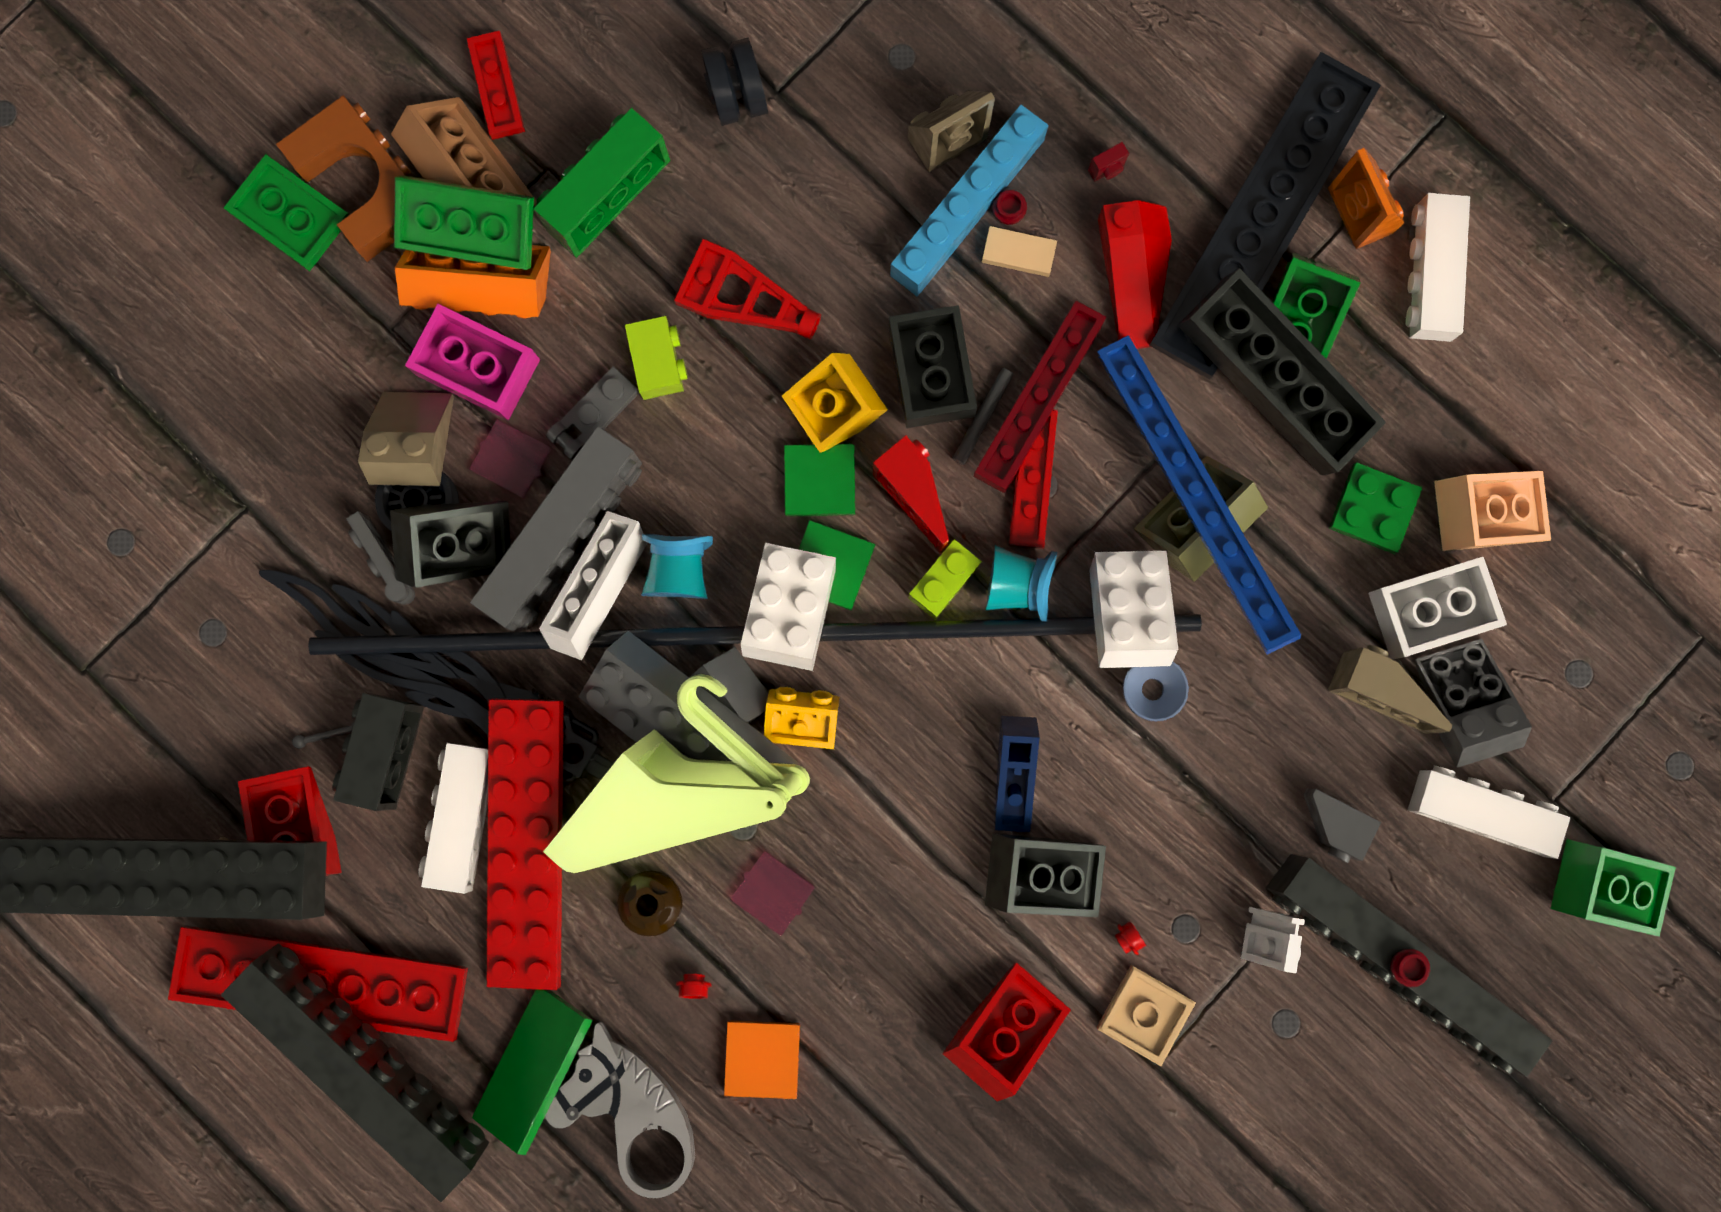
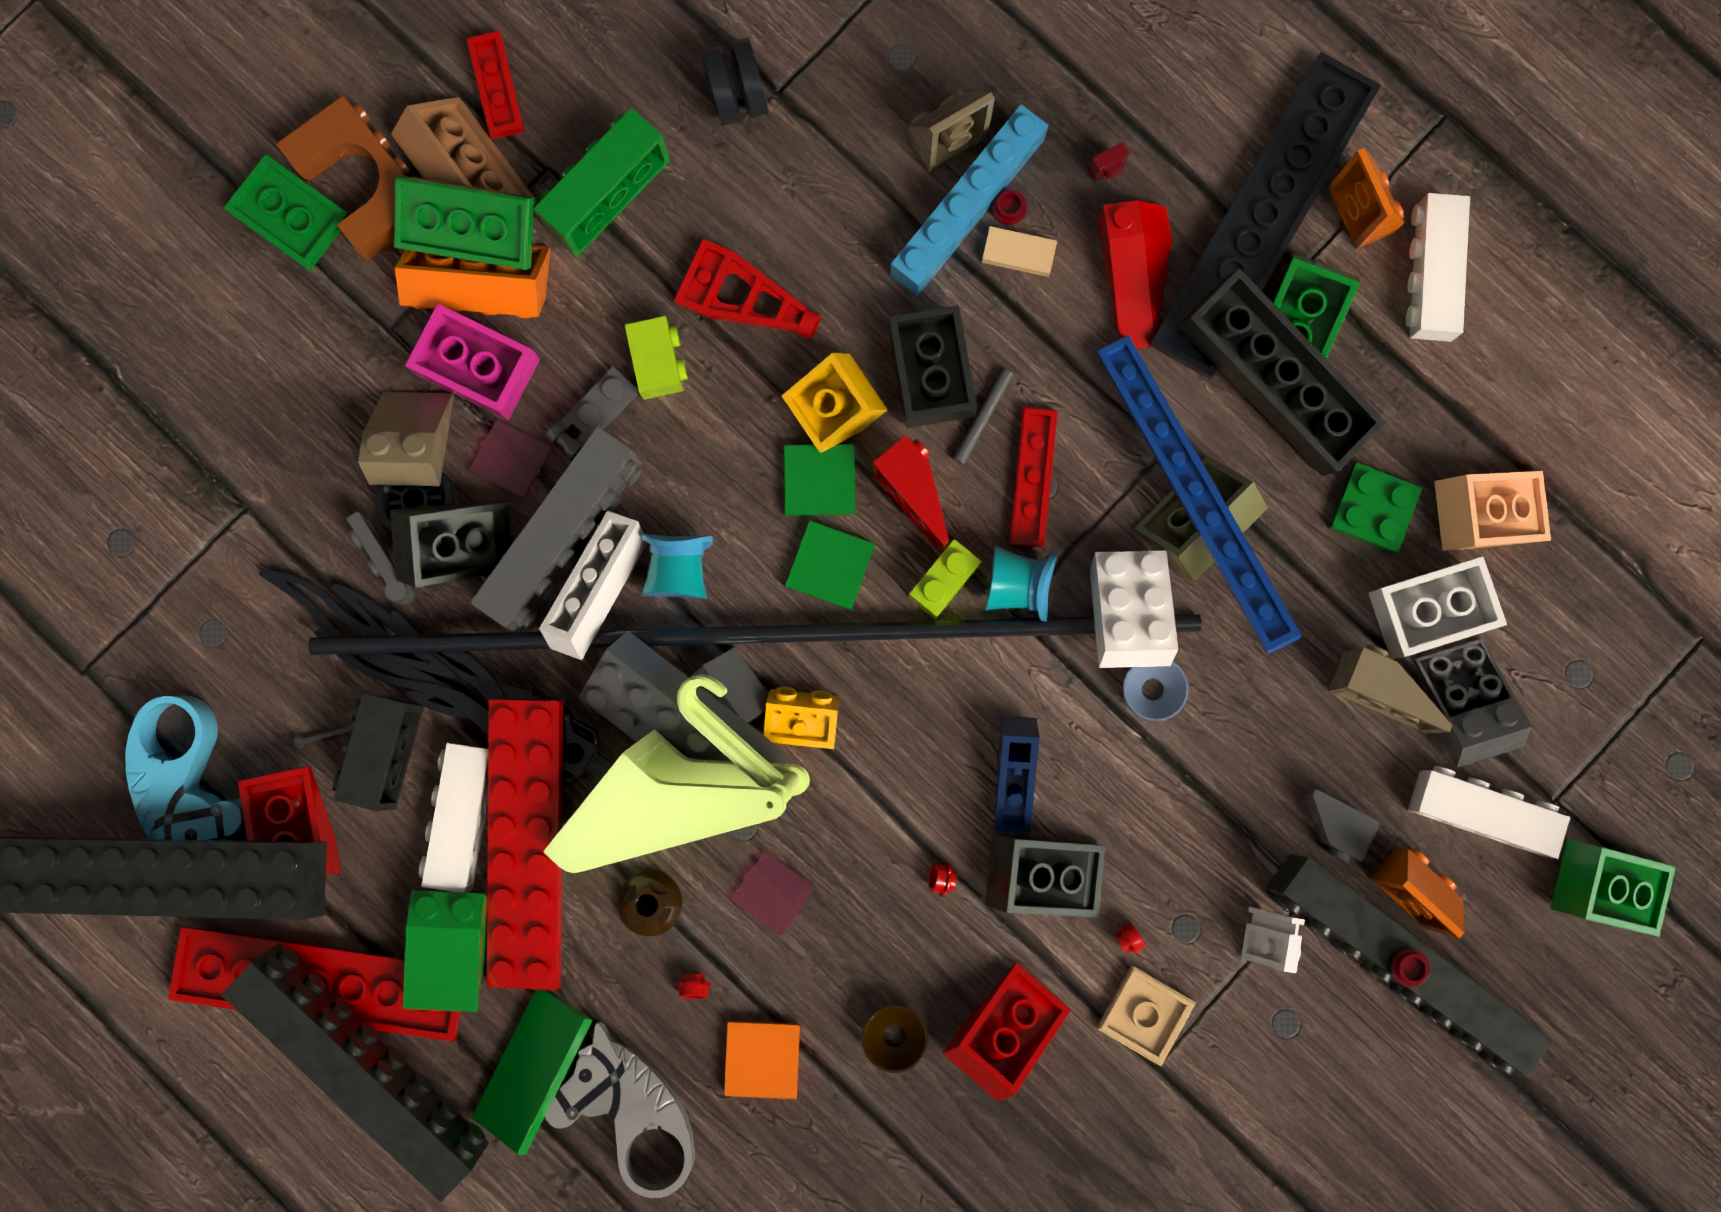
white brick [741,543,836,671] -> none
dark red plate [973,301,1106,494] -> none
none -> medium azure animal [125,695,246,840]
none -> green slope [403,890,487,1012]
none -> dark brown piece [862,1005,928,1073]
none -> red plate [928,862,957,897]
none -> orange slope [1369,847,1465,938]

